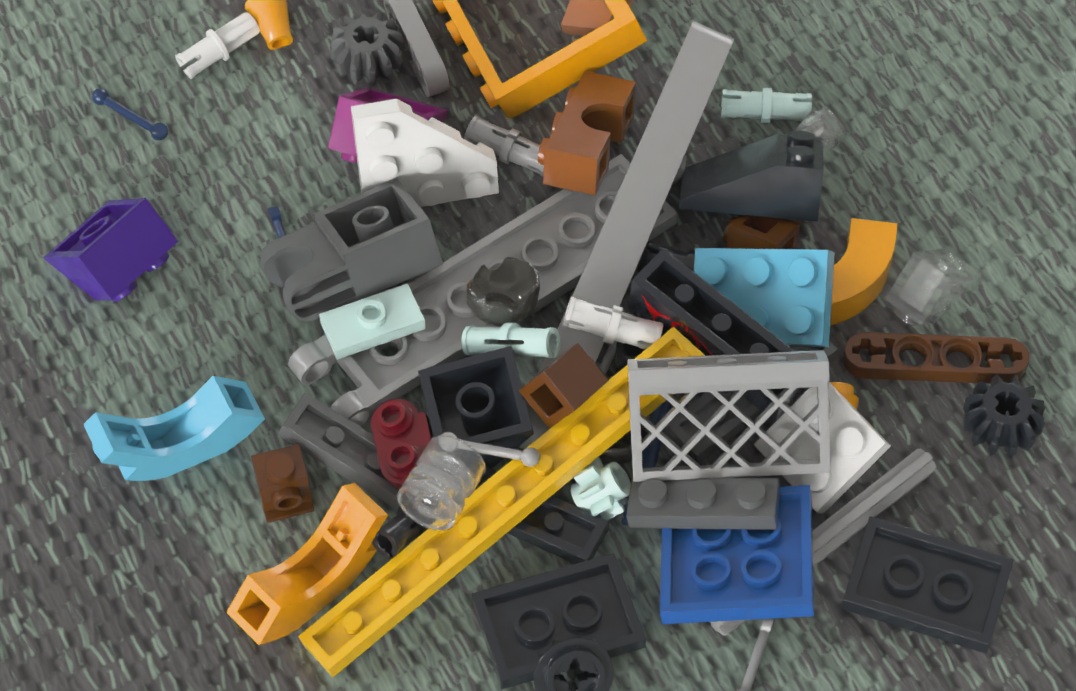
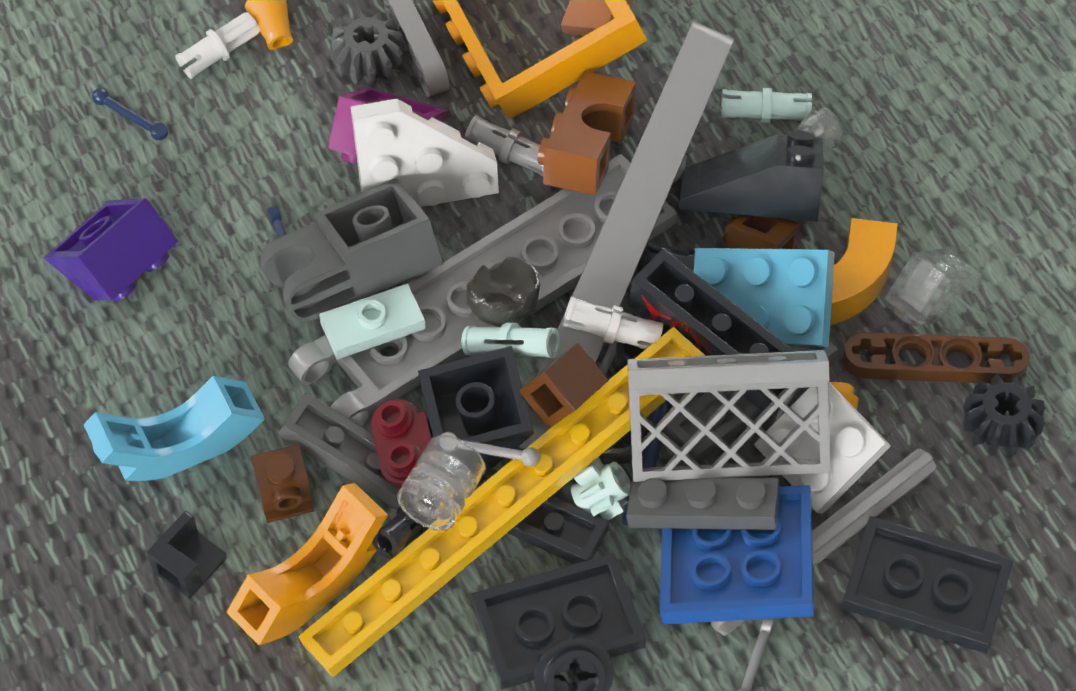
none -> black panel [147,511,227,599]

